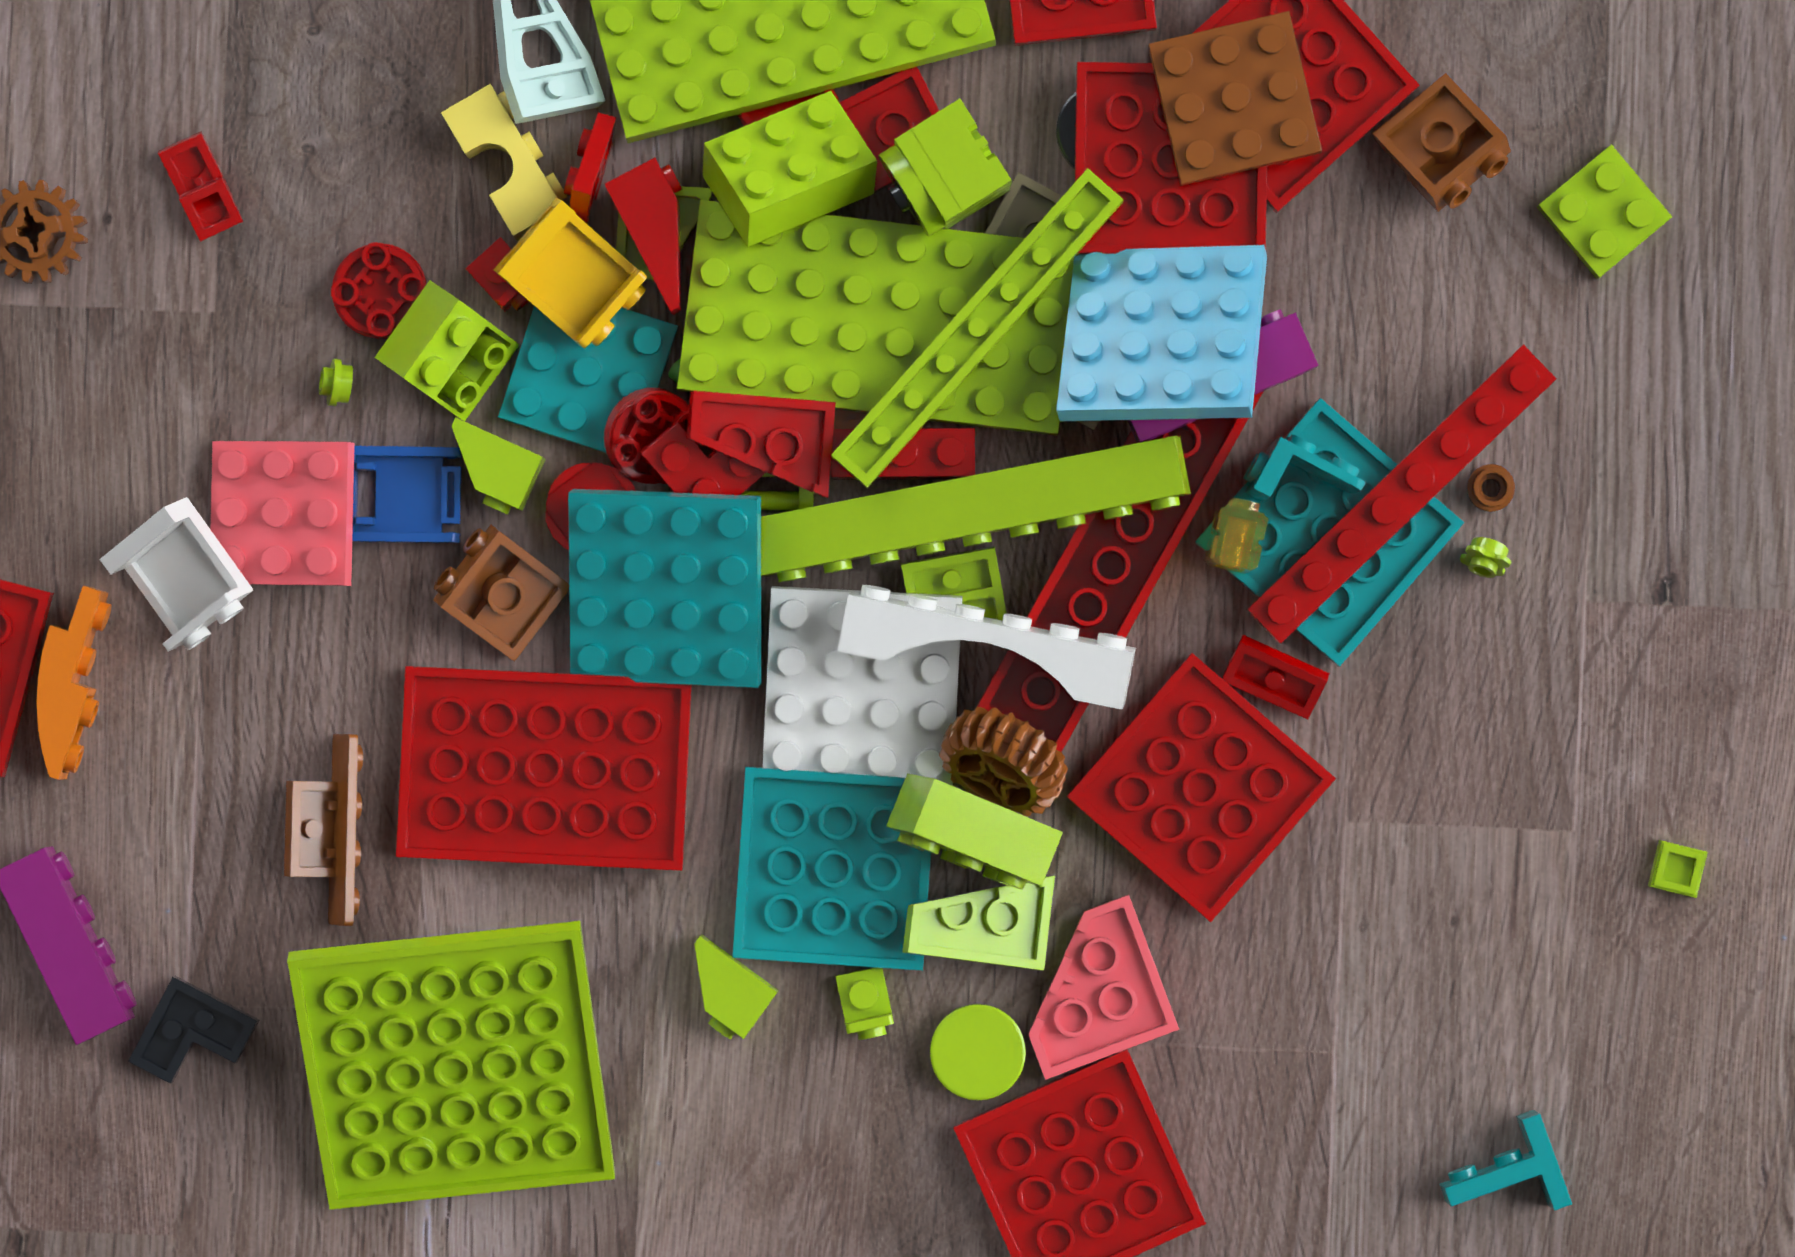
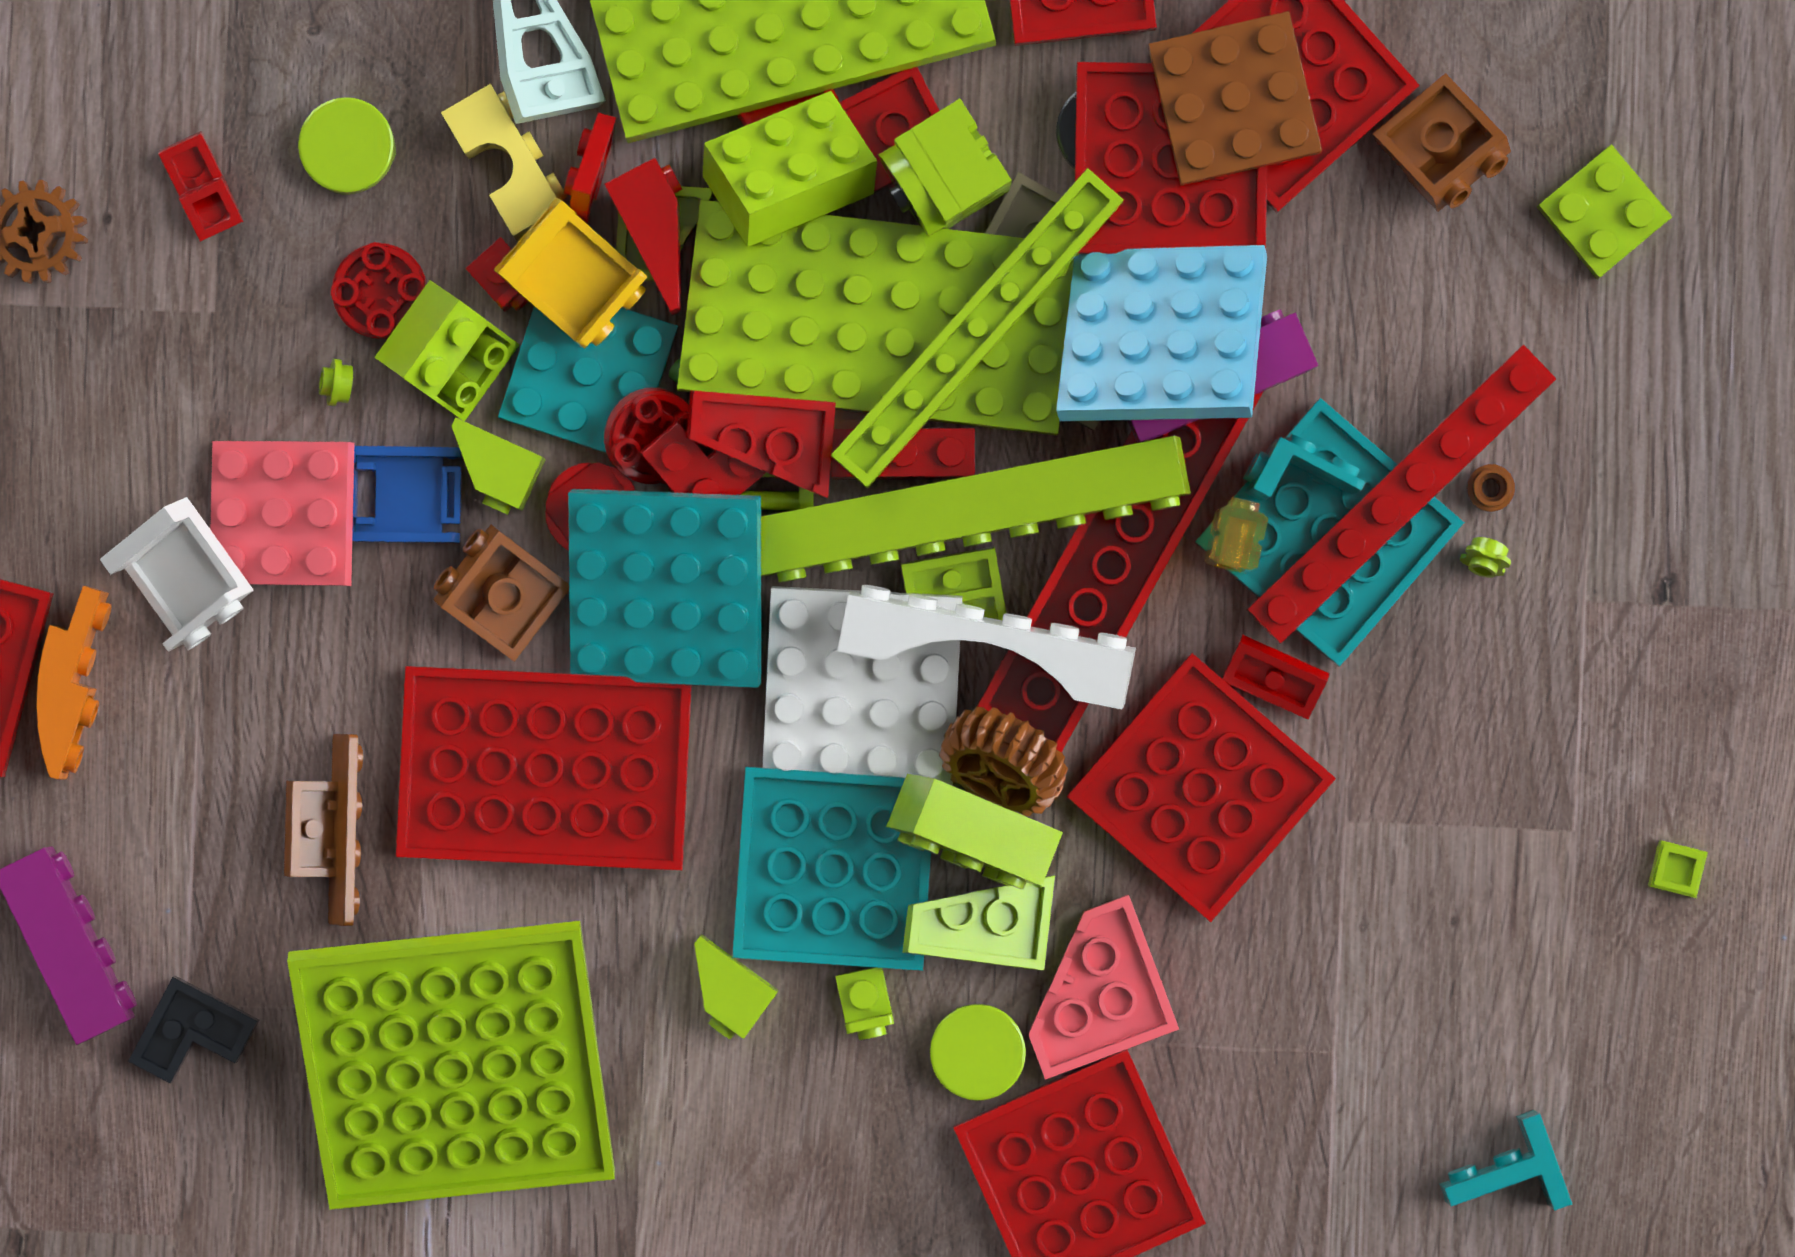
none -> lime tile [298,97,396,195]

